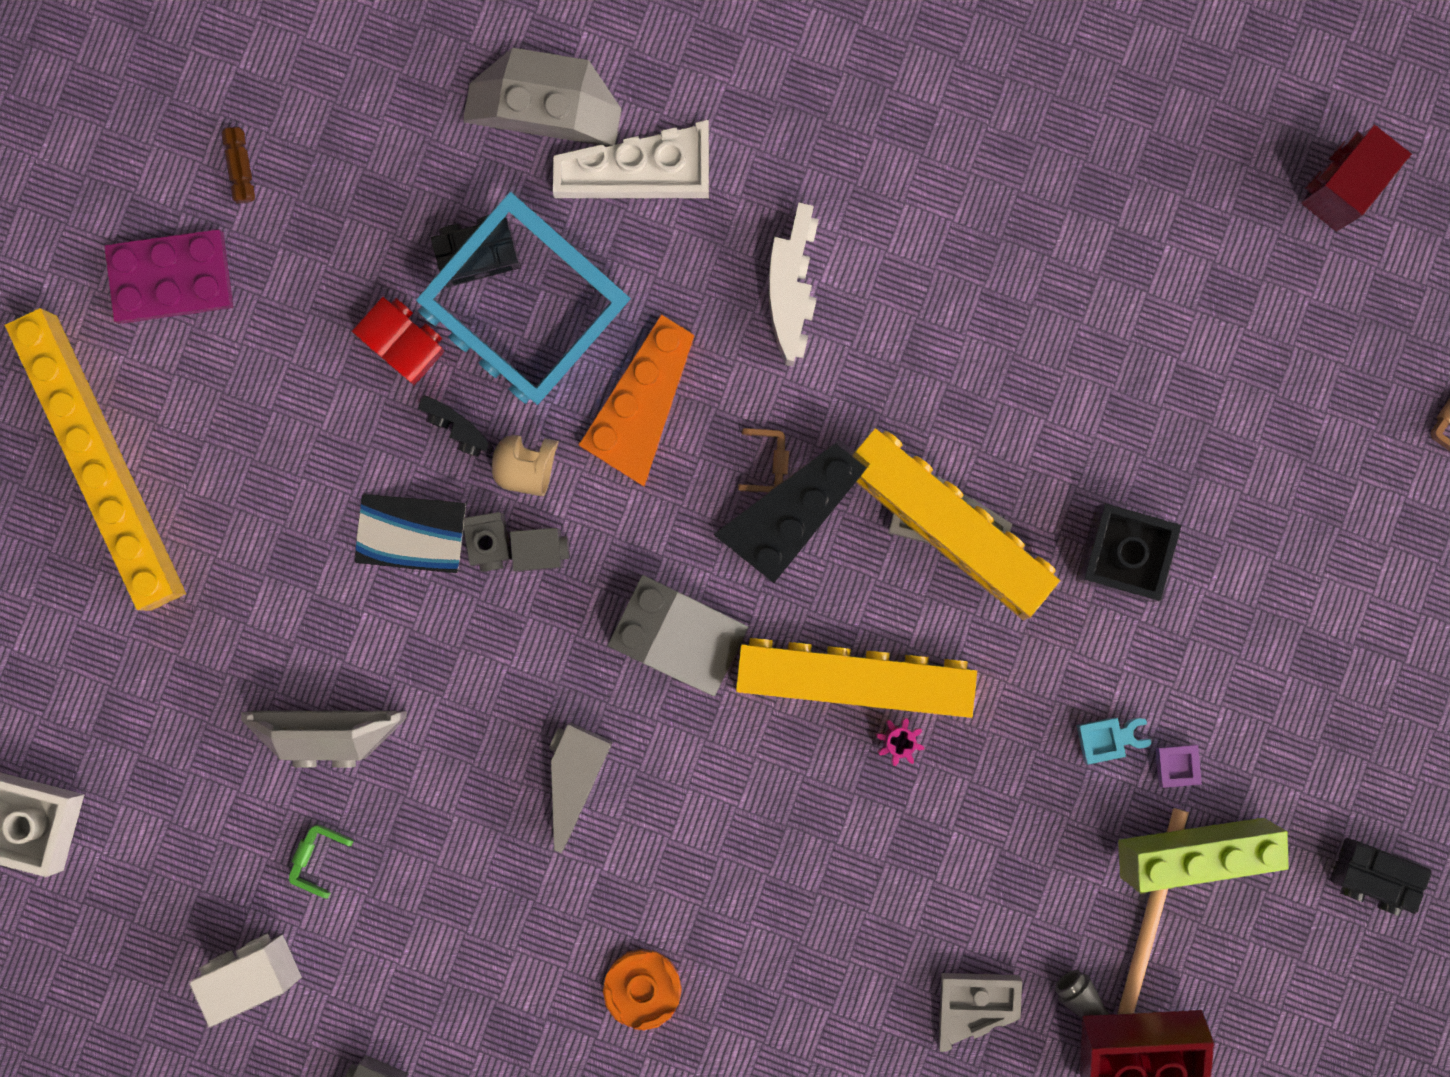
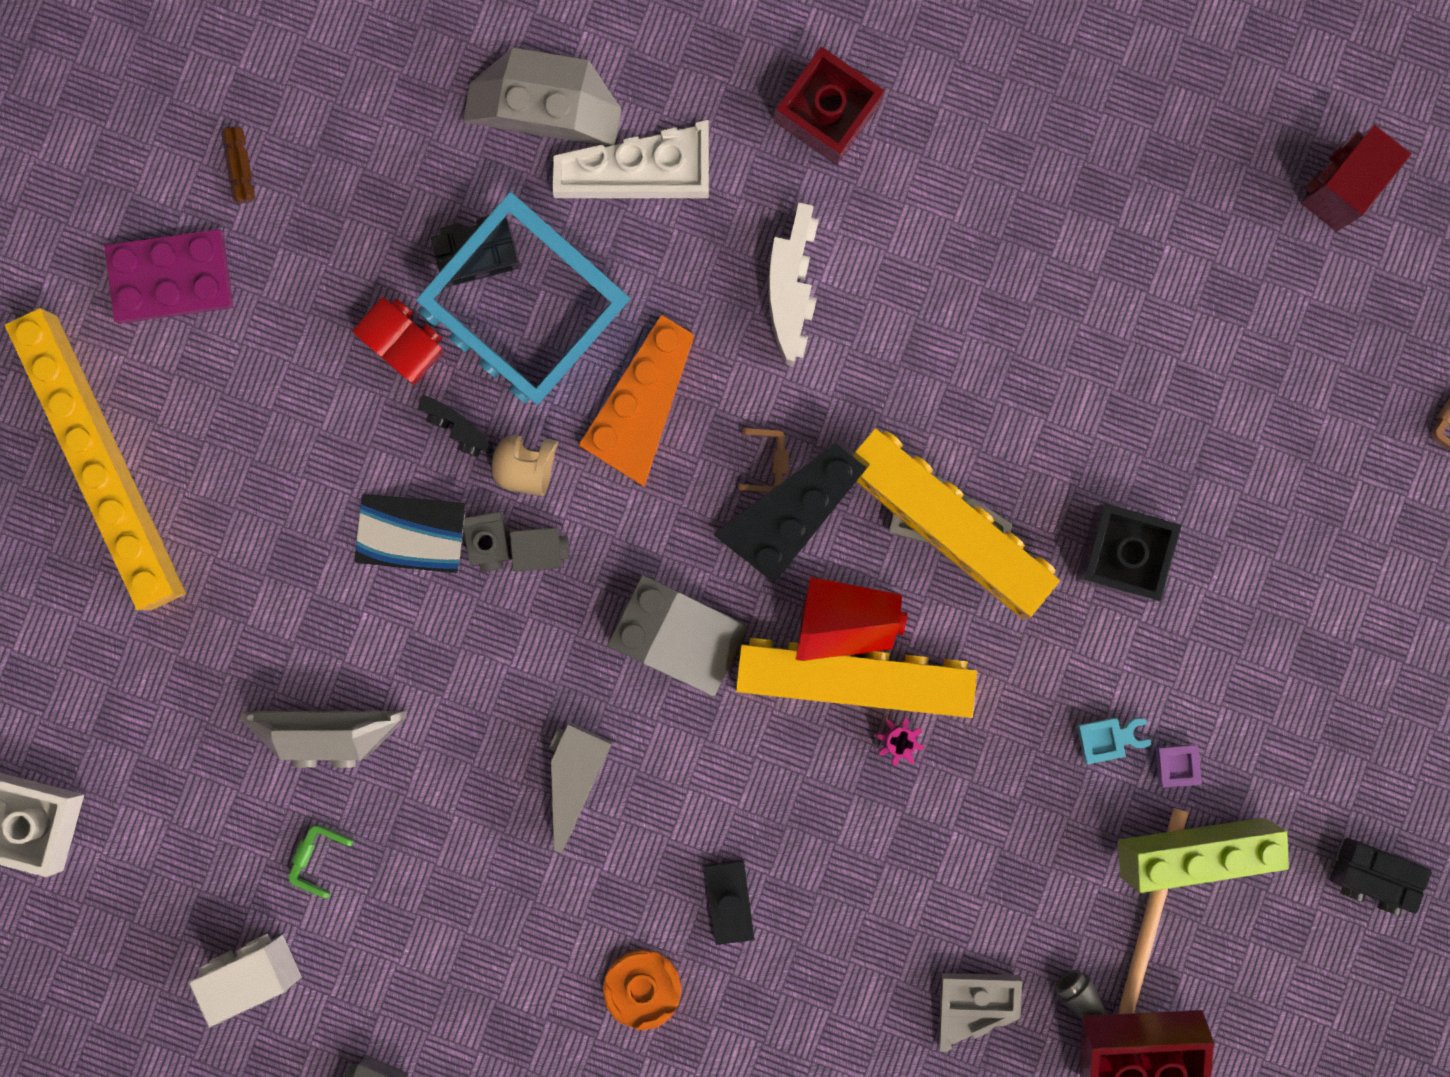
none -> black tile [705,860,755,945]
none -> dark red brick [774,46,885,166]
none -> red slope [795,577,908,661]

